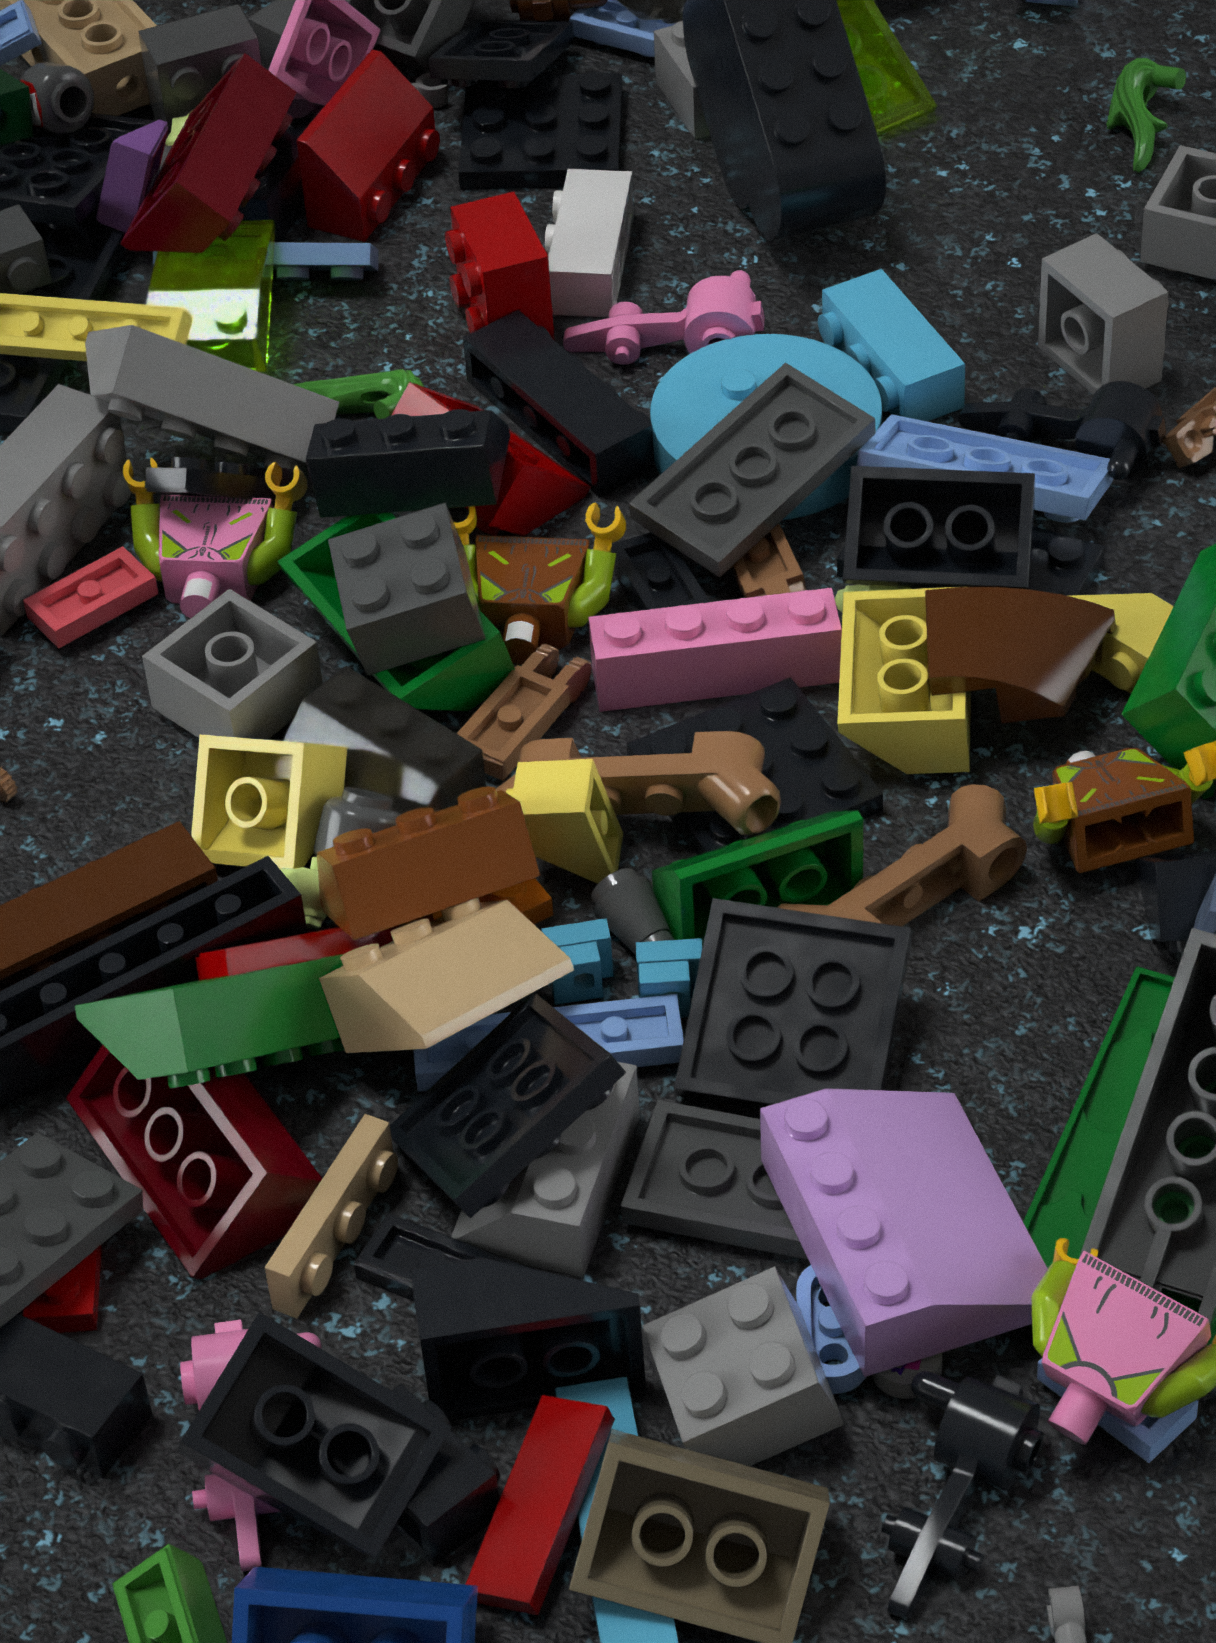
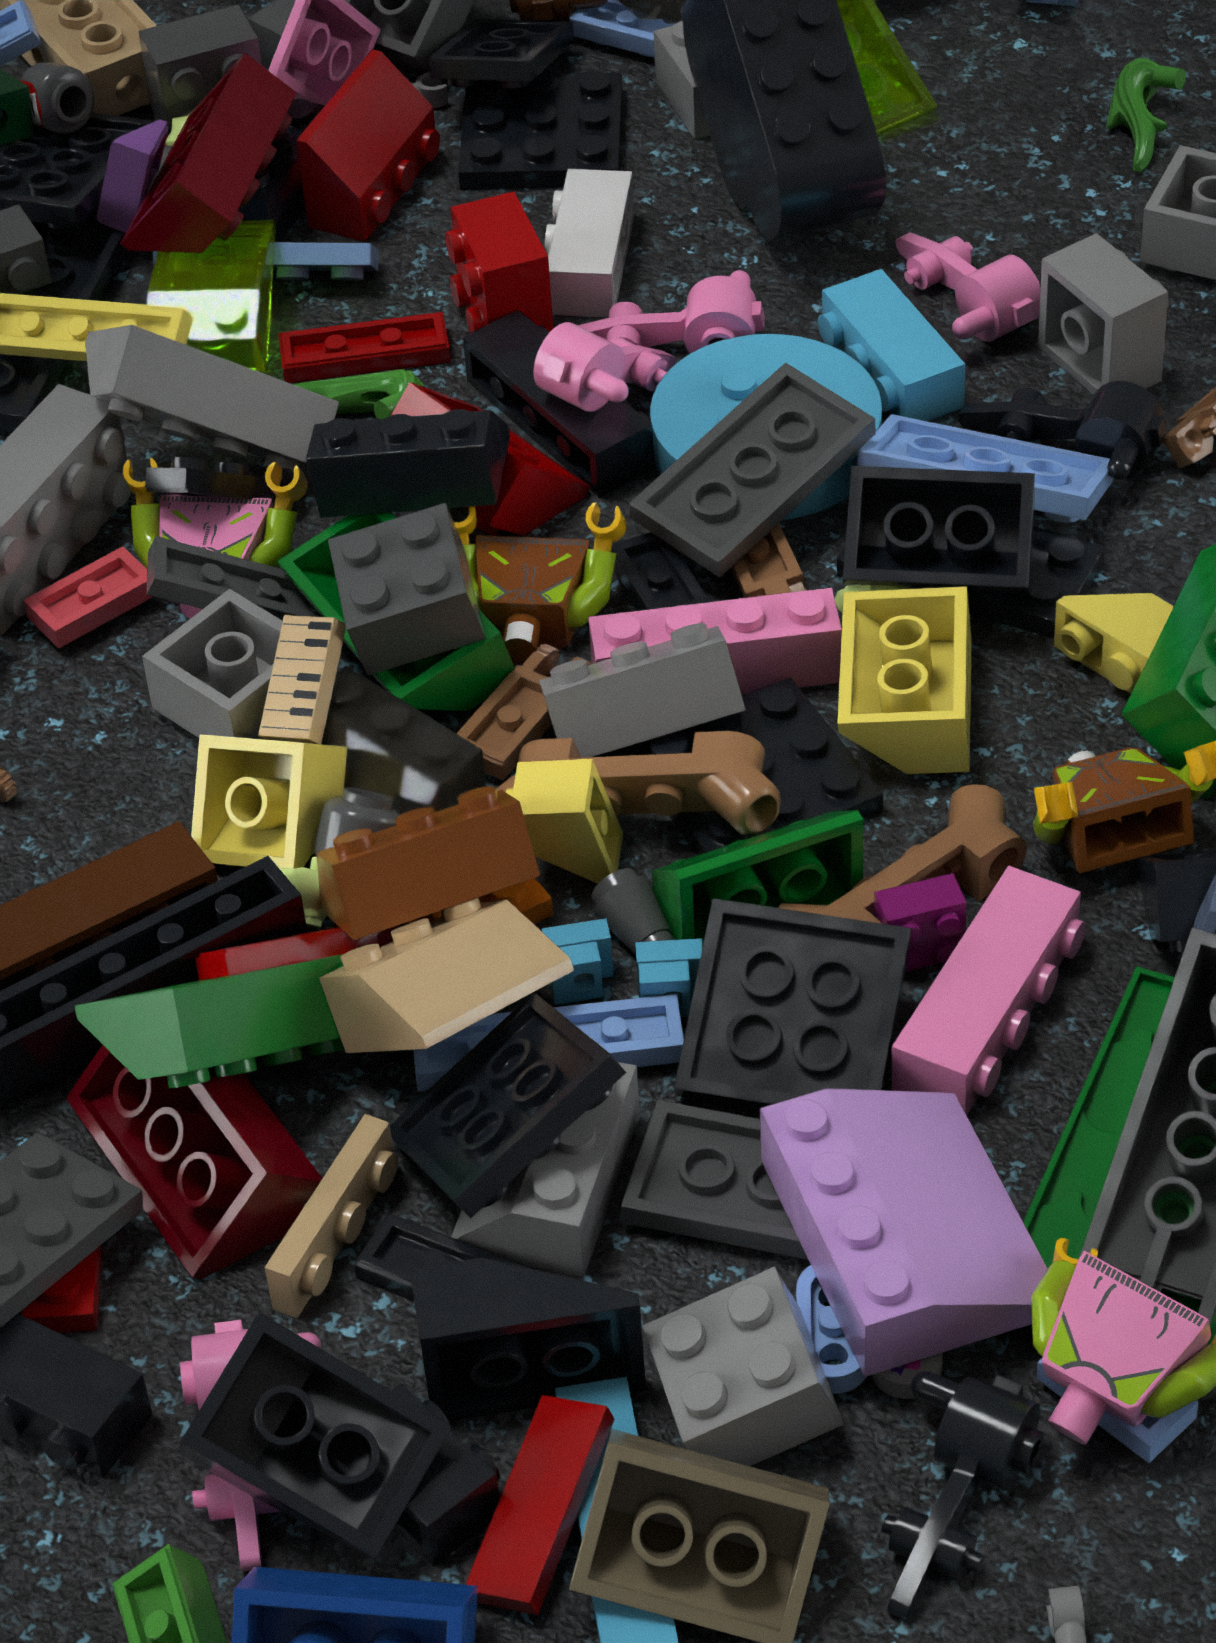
reddish brown slope [925,587,1116,723] -> none
none -> dark grey plate [147,536,322,621]
none -> tan tile [258,615,346,744]
none -> red tile [278,312,451,383]
none -> bright pink piece [533,322,676,412]
none -> light grey brick [539,623,746,758]
none -> magenta piece [874,873,967,972]
none -> bright pink brick [892,865,1086,1116]
none -> bright pink piece [896,232,1041,342]

